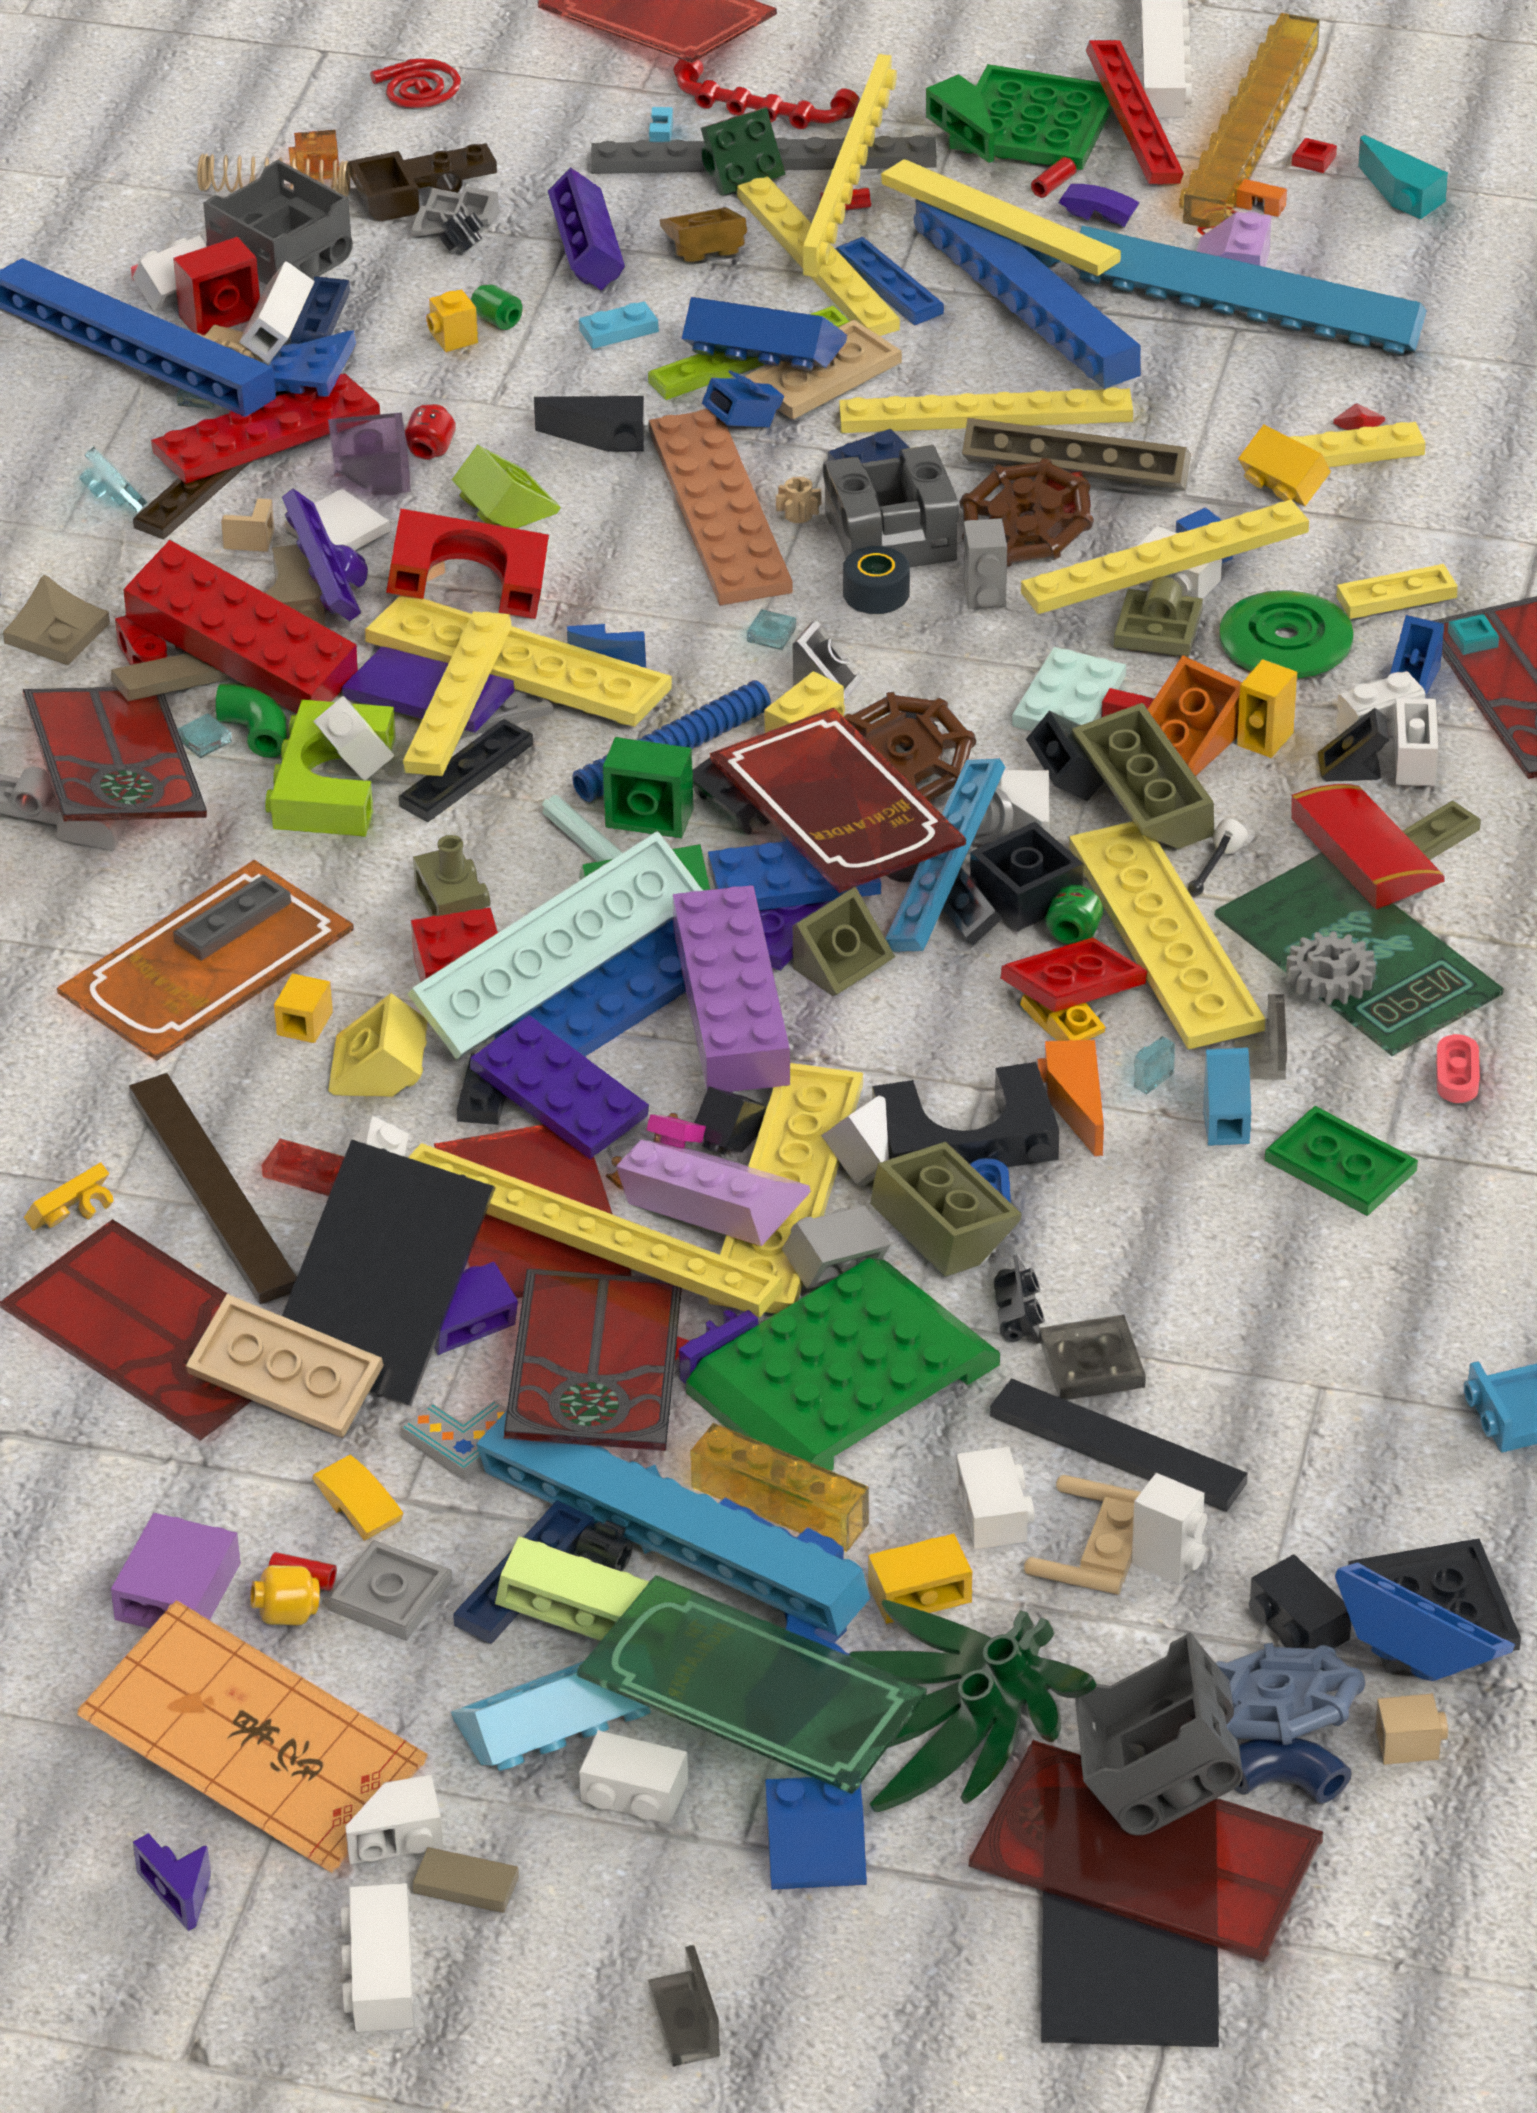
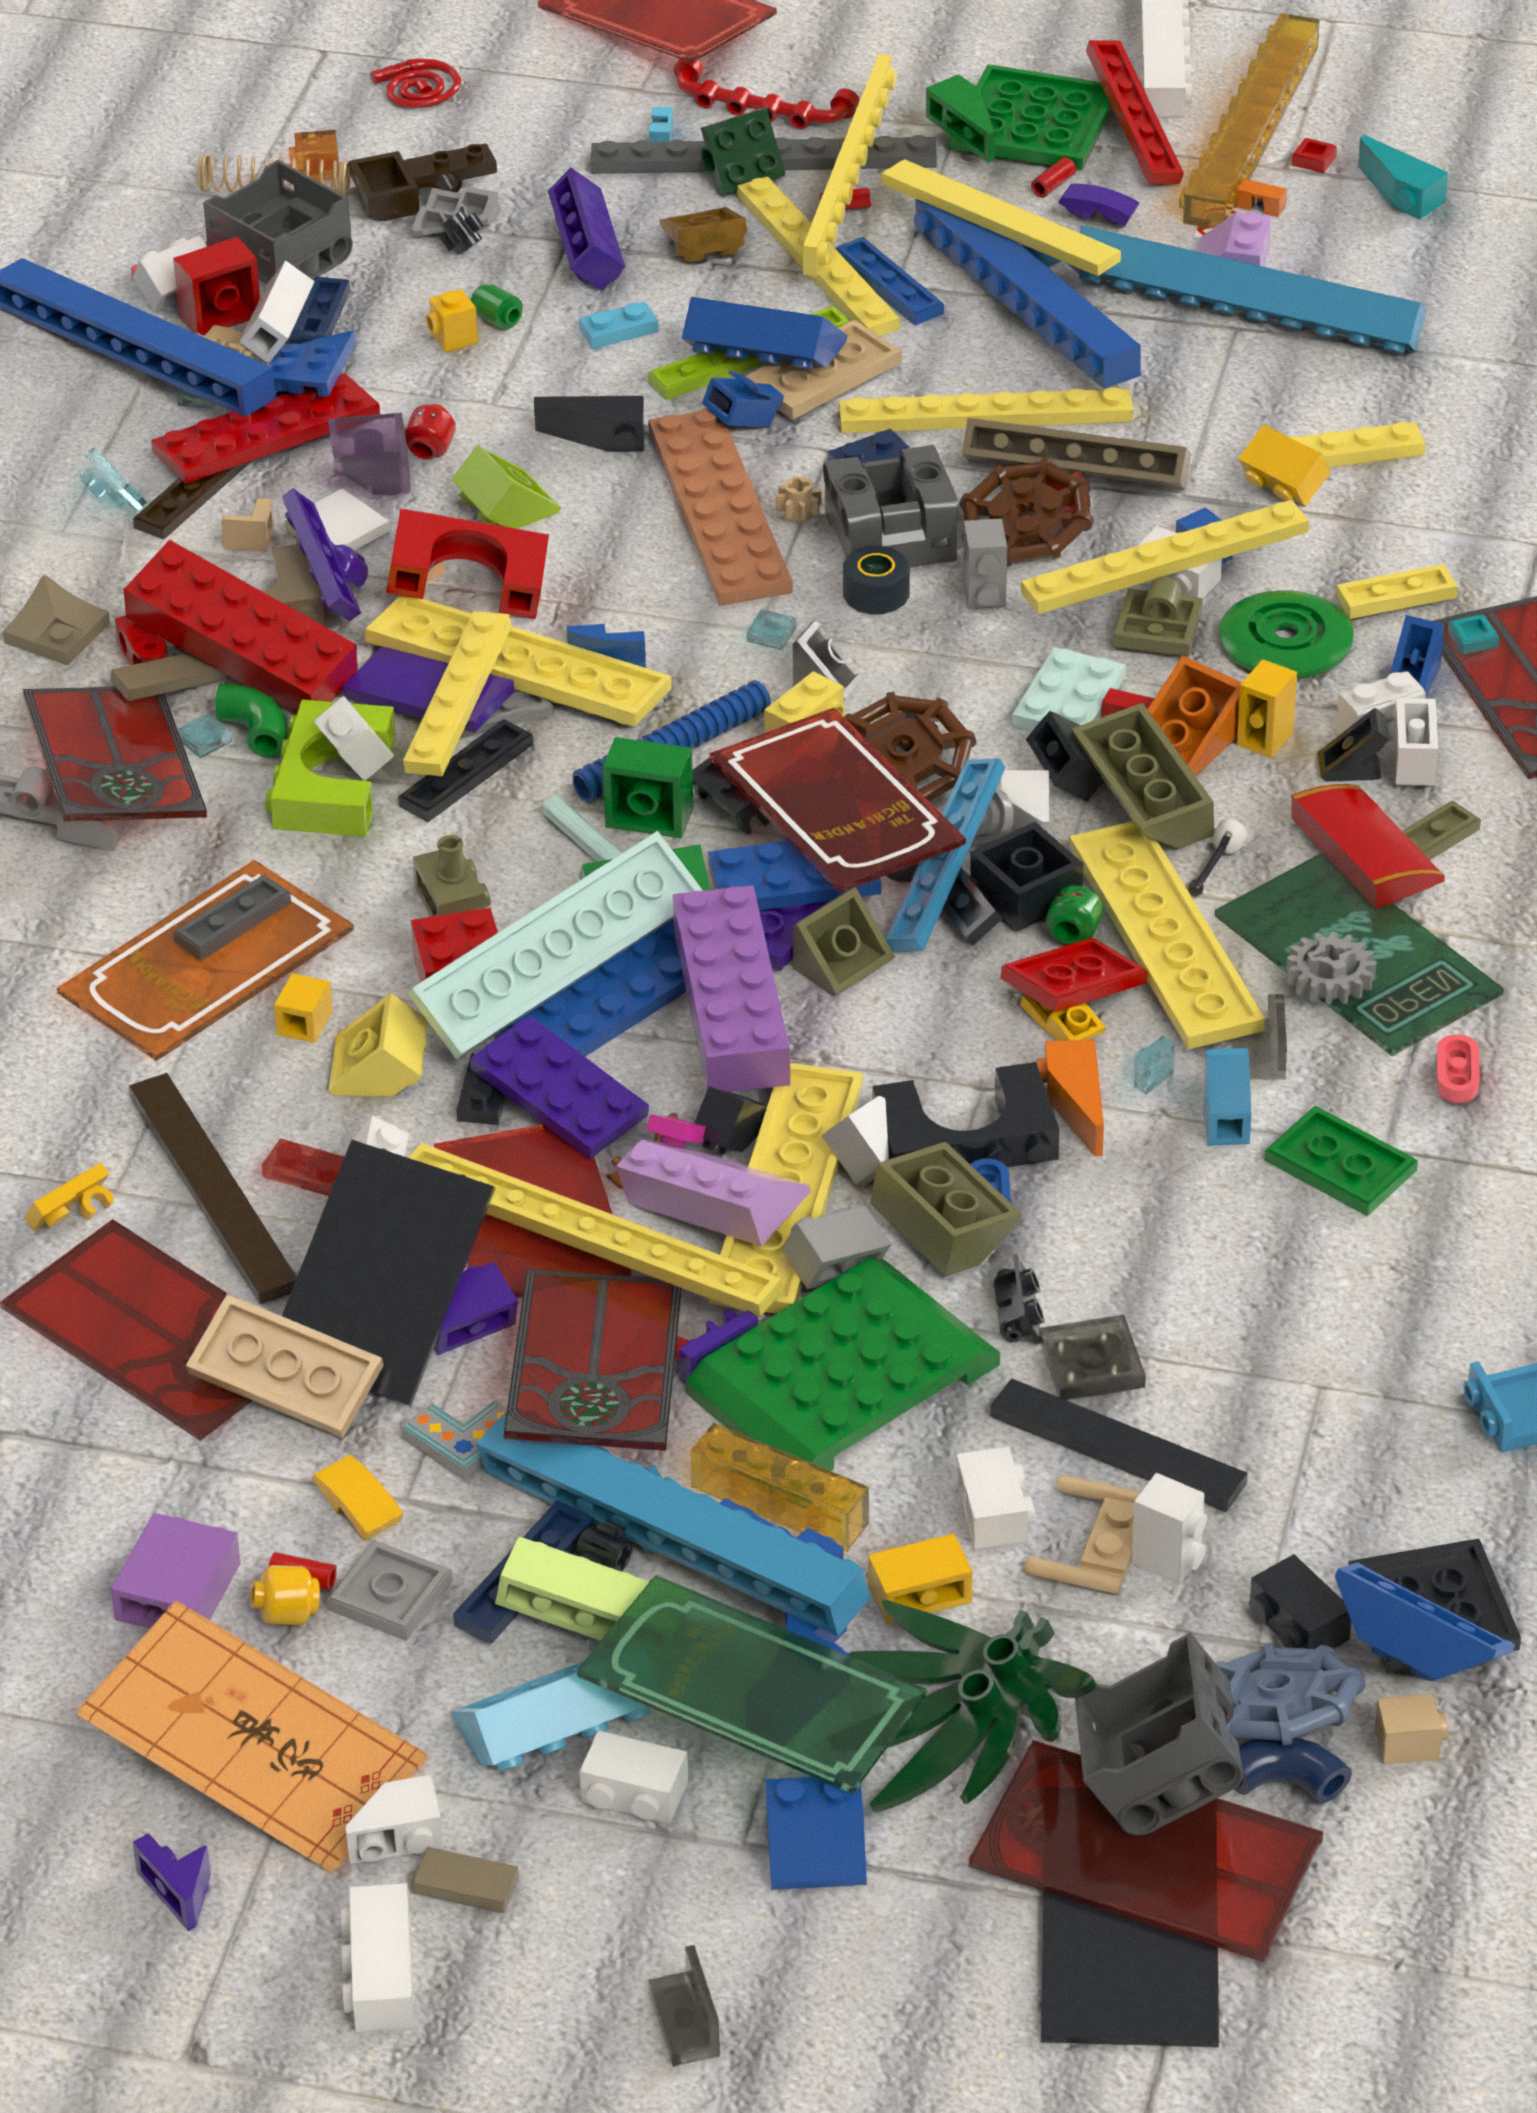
red slope [1333,403,1385,430] -> none

